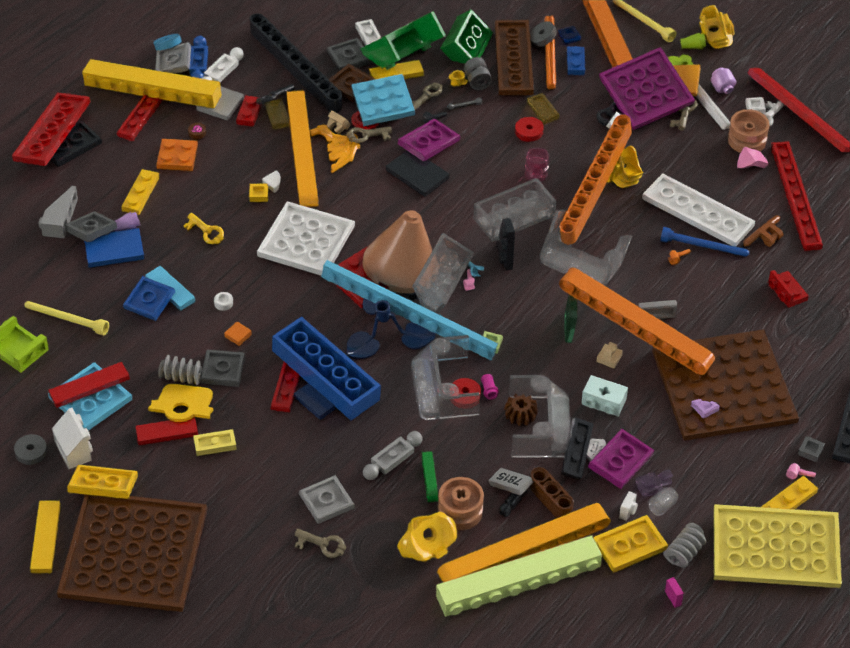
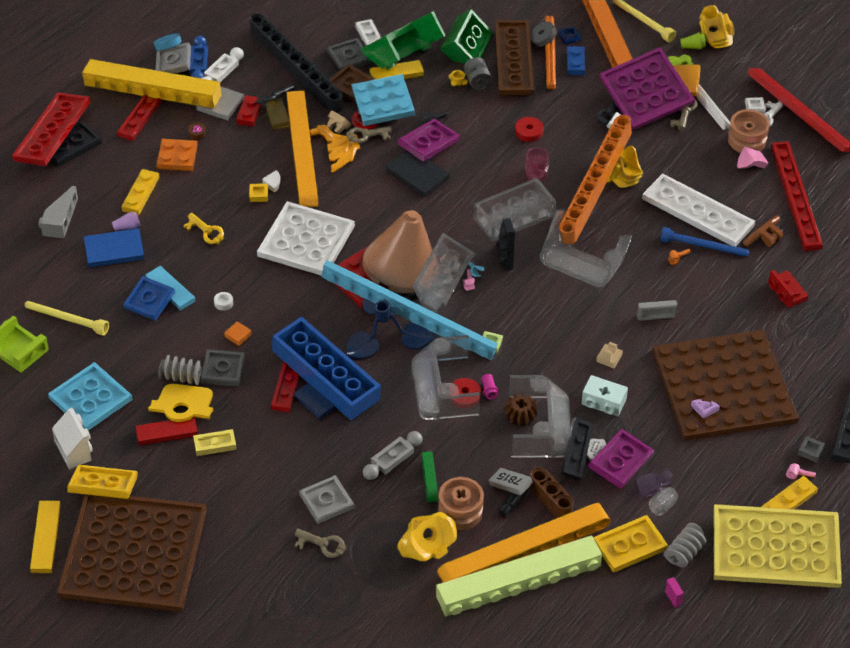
dark grey piece [14,434,47,465] -> none
red tile [48,362,130,408] -> none
dark grey plate [65,211,117,242] -> none
dark tan piece [412,83,442,110] -> none
dark grey hinge [447,98,482,110] -> none
clear yellow tile [527,93,560,124] -> none
orange beam [559,267,715,375] -> none
clear green tile [564,294,578,343] -> none
white plate [619,491,638,521] -> none
lavender head [711,67,736,94] -> none

